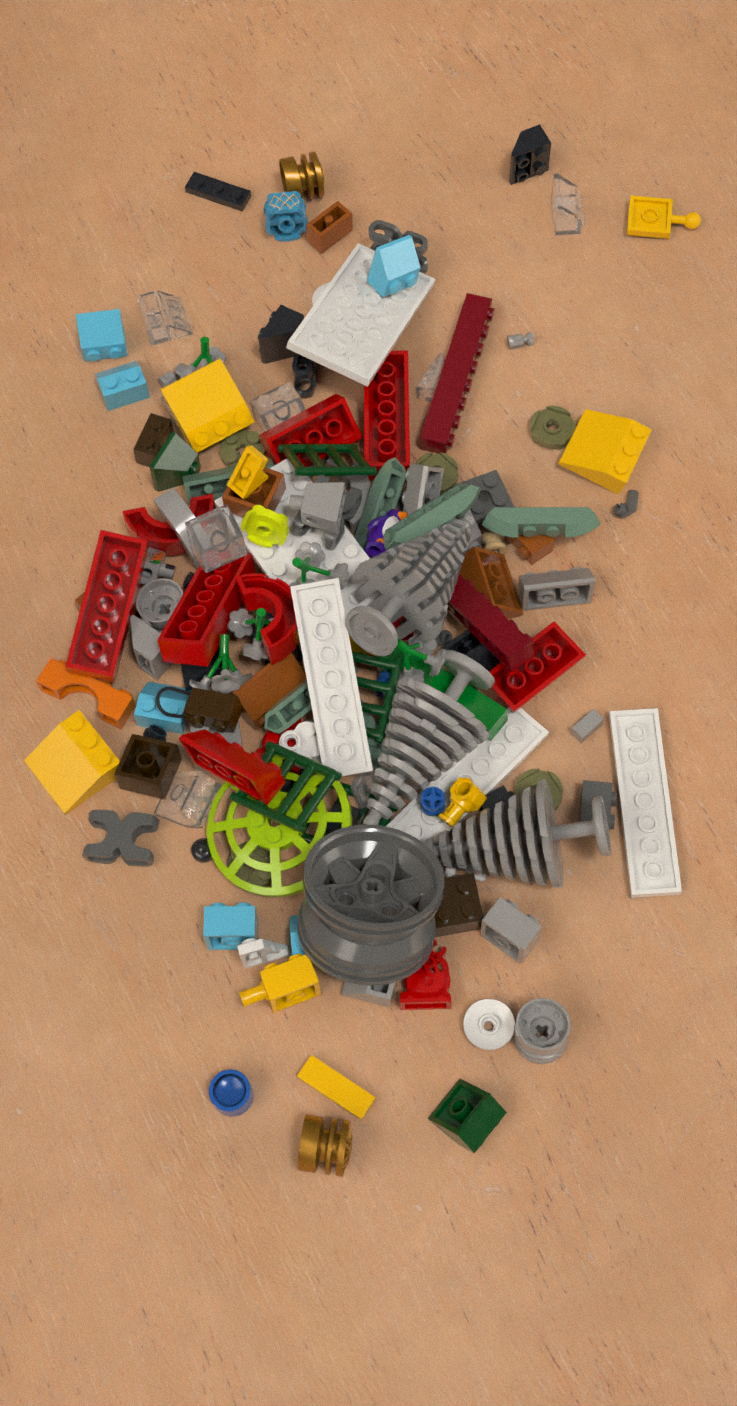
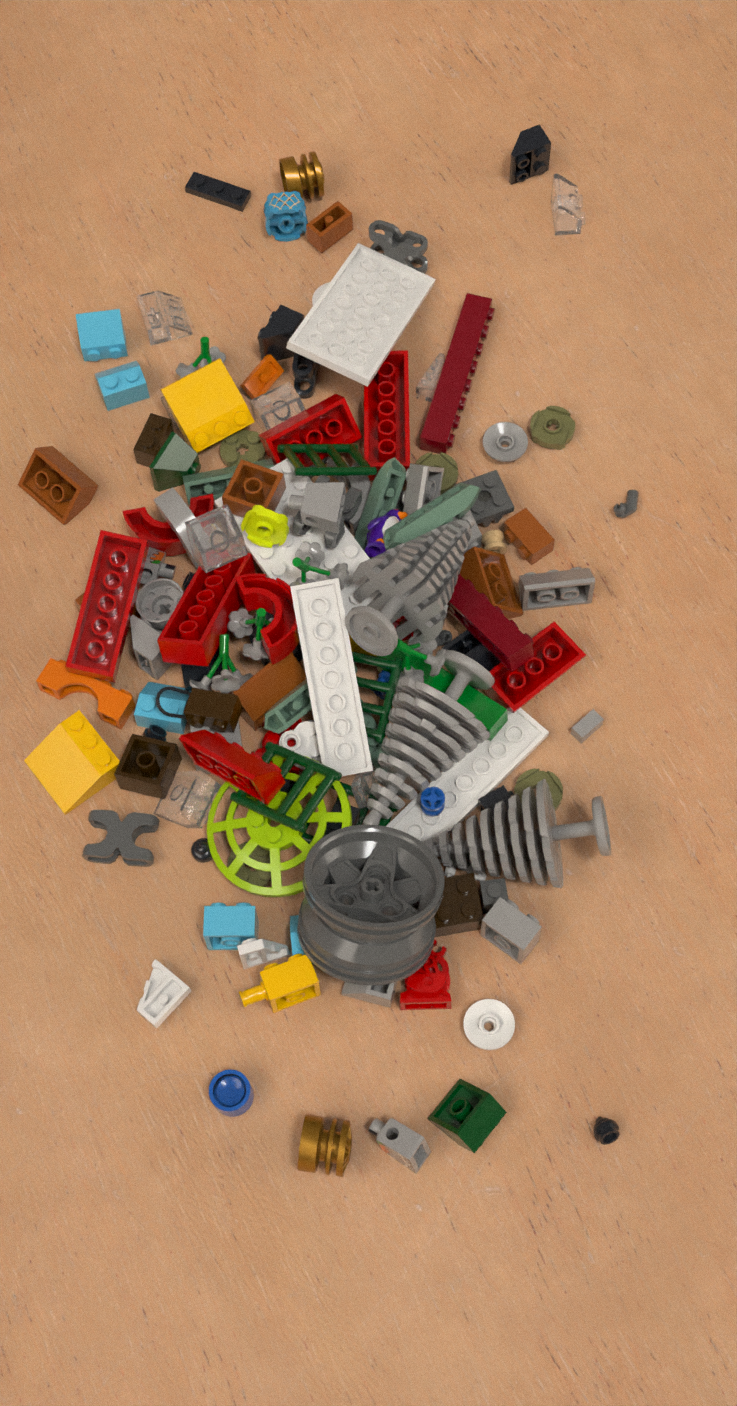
light grey piece [158,366,181,387] -> none
yellow slope [227,445,269,499] -> none
yellow tile [297,1055,376,1121] -> none
medium azure slope [367,235,421,297] -> none
yellow connector [438,777,487,829] -> none
sand green brick [482,507,601,538] -> none
light grey piece [507,332,534,349] -> none
light grey wheel [514,998,571,1064] -> none
yellow slope [558,409,652,495] -> none
dark grey brick [579,780,617,836] -> none
white plate [609,708,682,898] -> none
yellow plate [627,195,701,239] -> none
none -> dark orange slope [18,446,99,525]
none -> white wing [137,959,191,1029]
none -> orange plate [240,354,284,402]
none -> light grey torso [368,1118,431,1174]
none -> dark grey brick [479,878,508,914]
none -> light grey dish [483,422,528,462]
none -> black plate [593,1117,619,1145]

